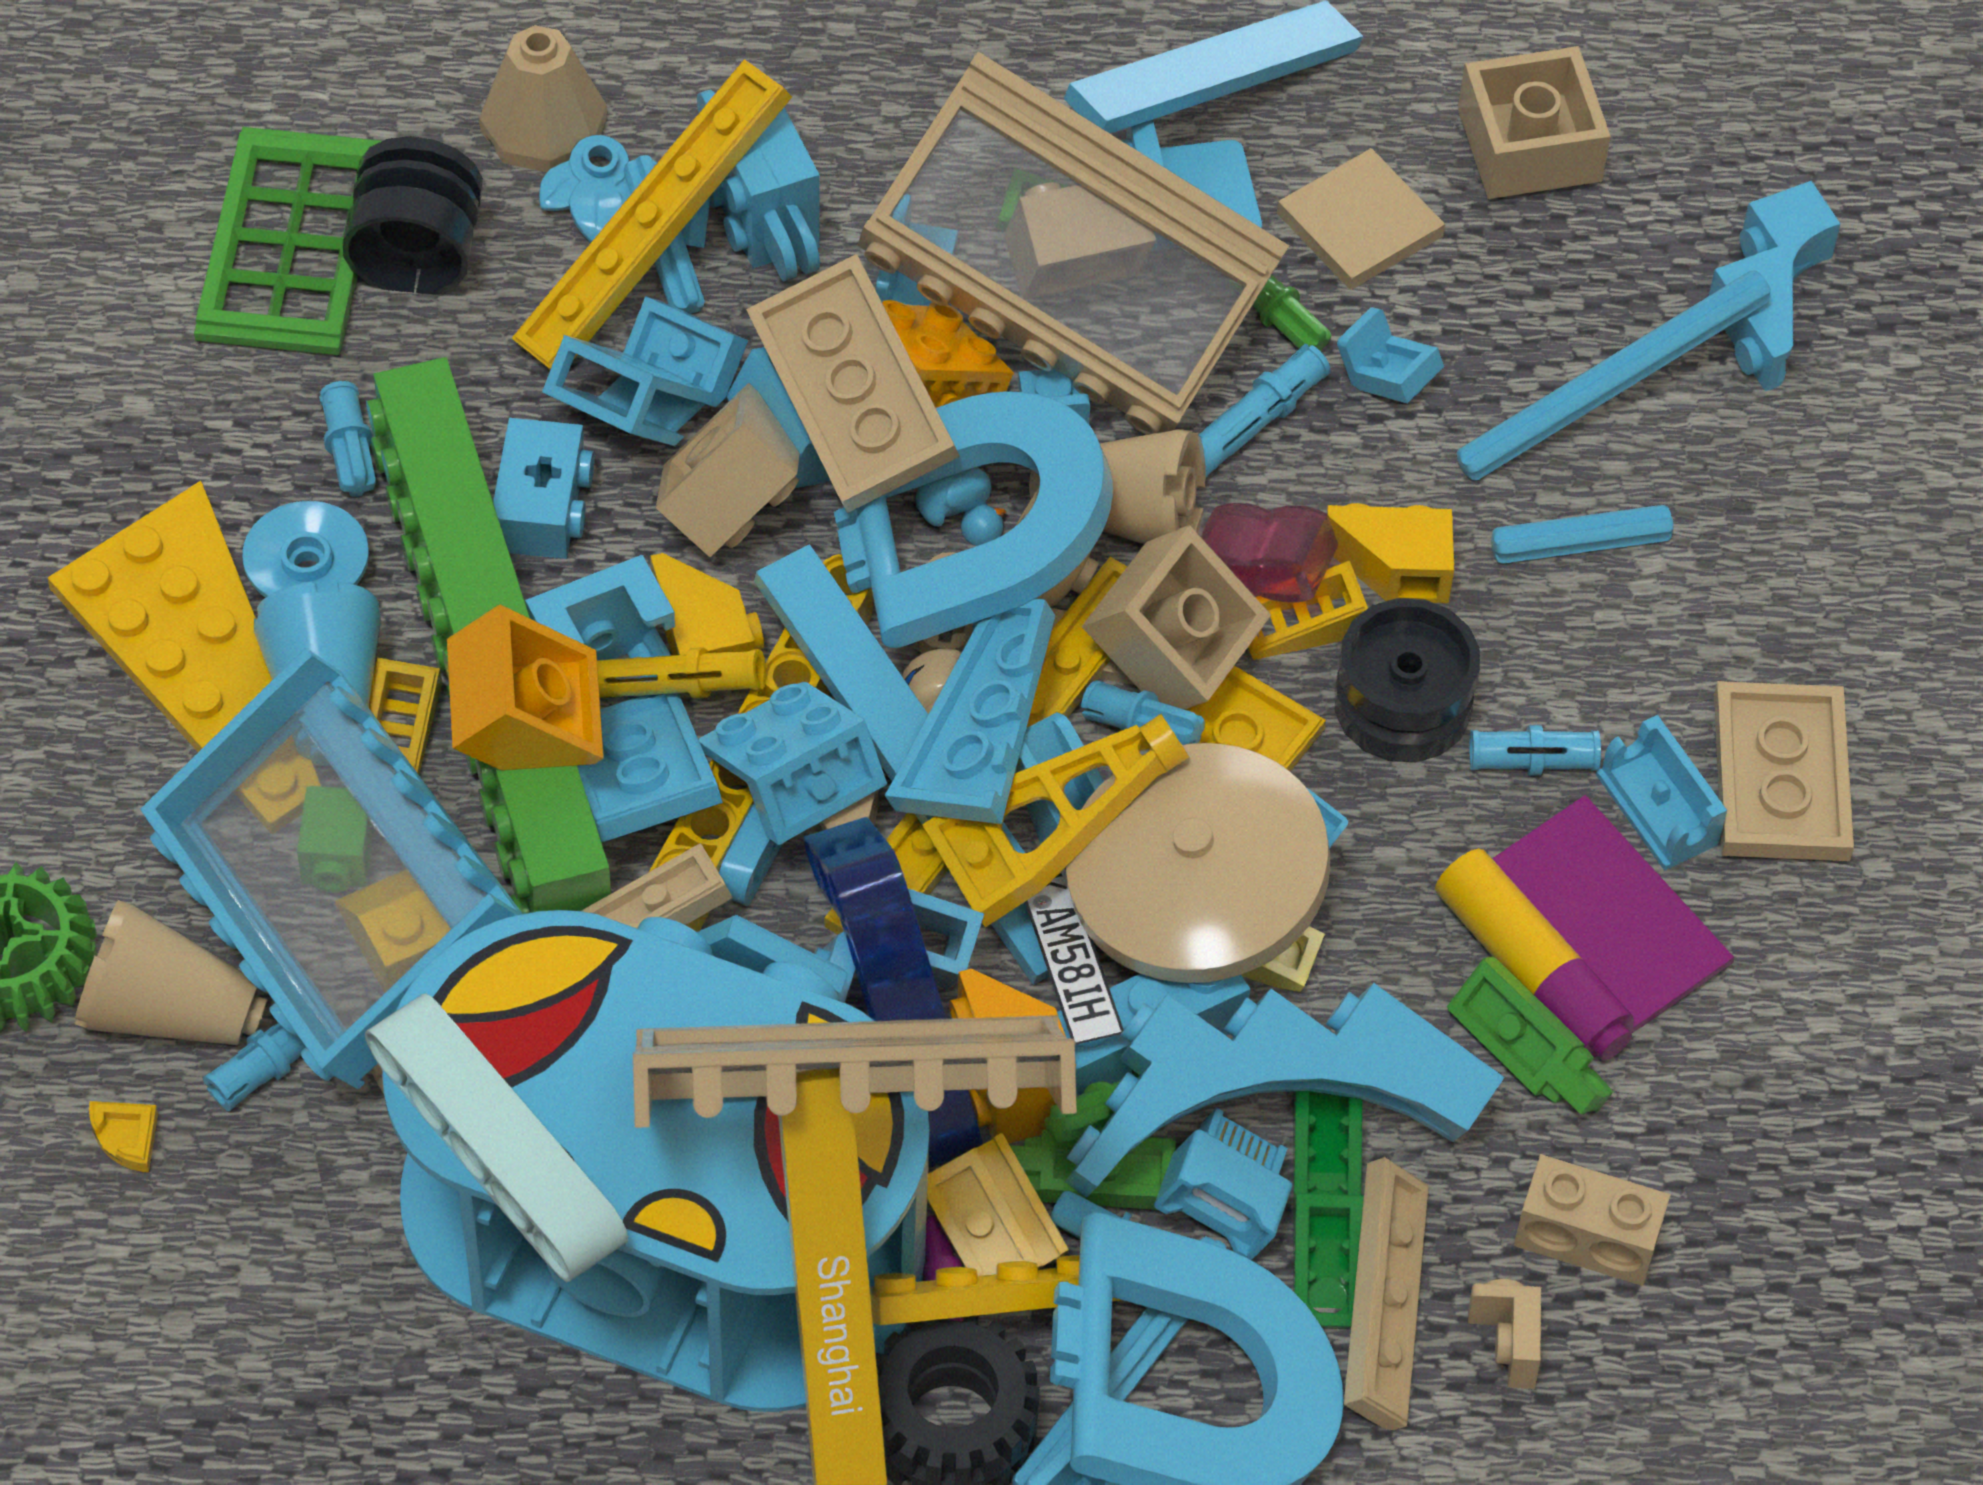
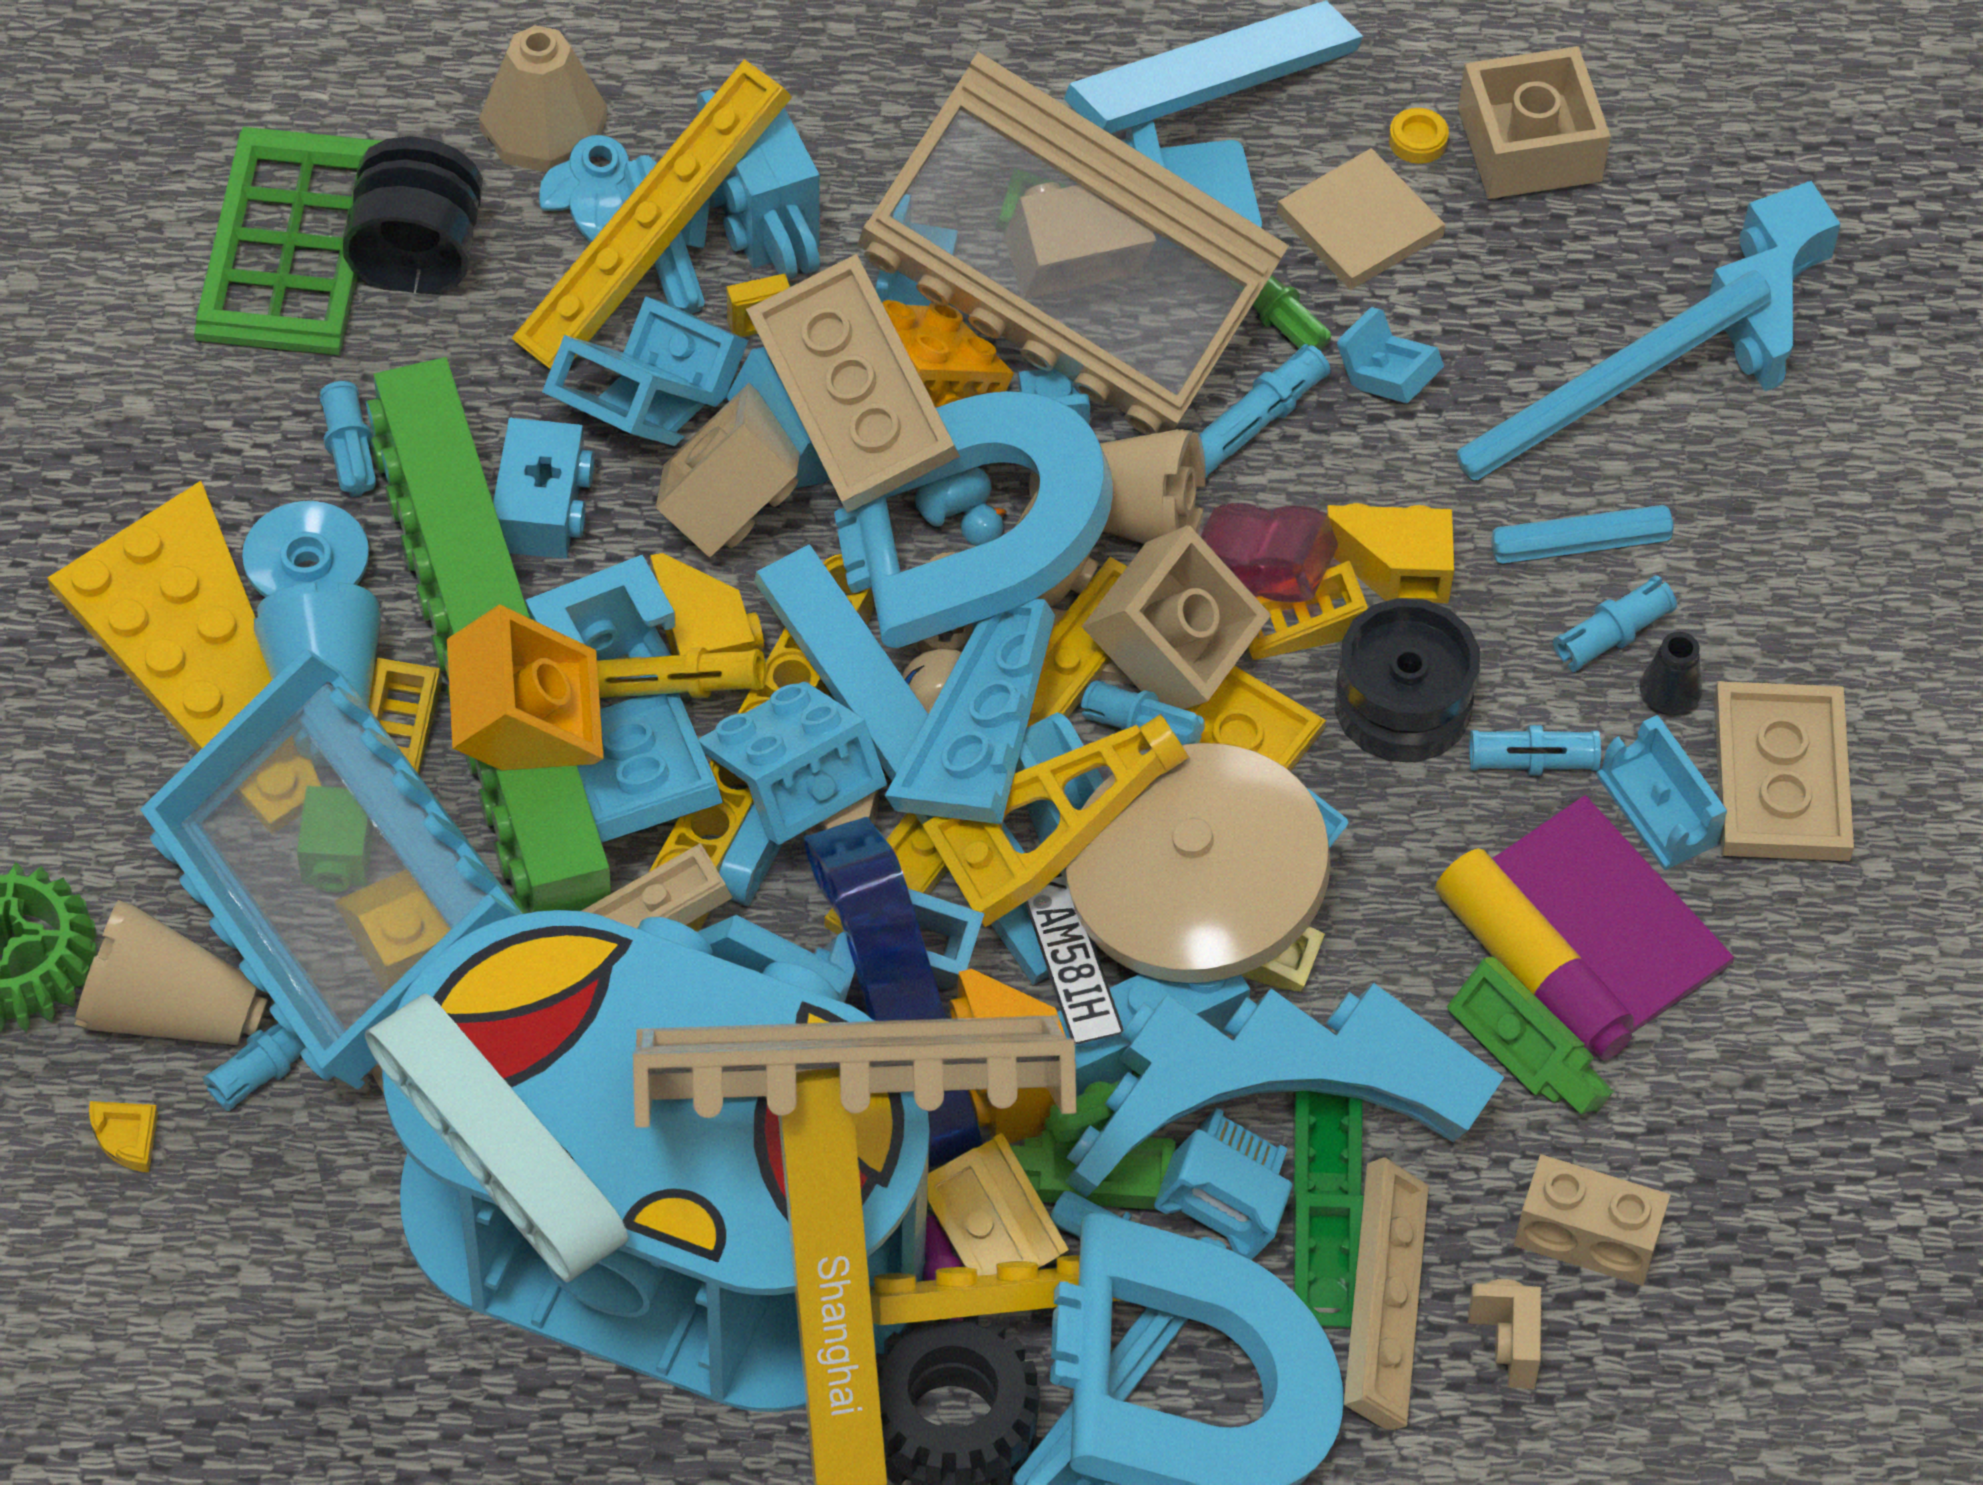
none -> yellow tile [726,273,790,337]
none -> yellow tile [1389,108,1449,164]
none -> medium azure pin [1553,575,1677,672]
none -> black cone [1639,632,1702,715]

